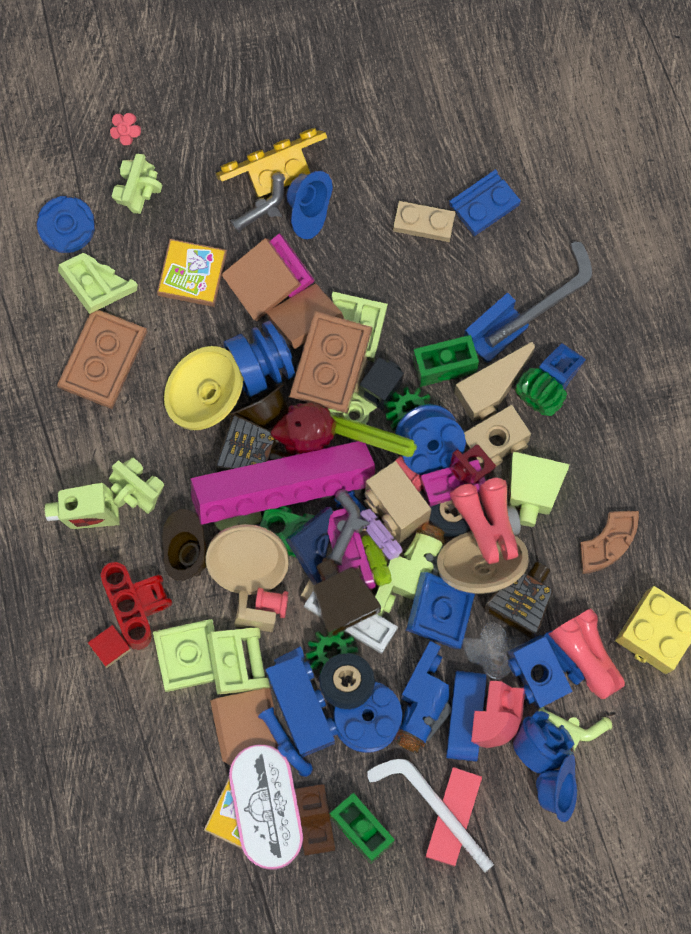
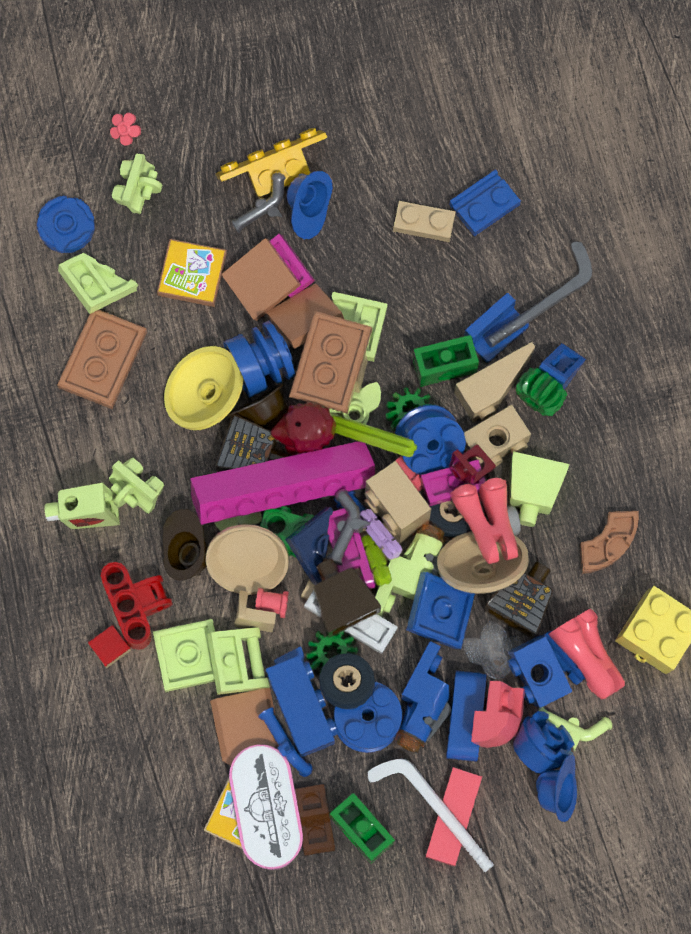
black brick [358,357,404,411] -> none

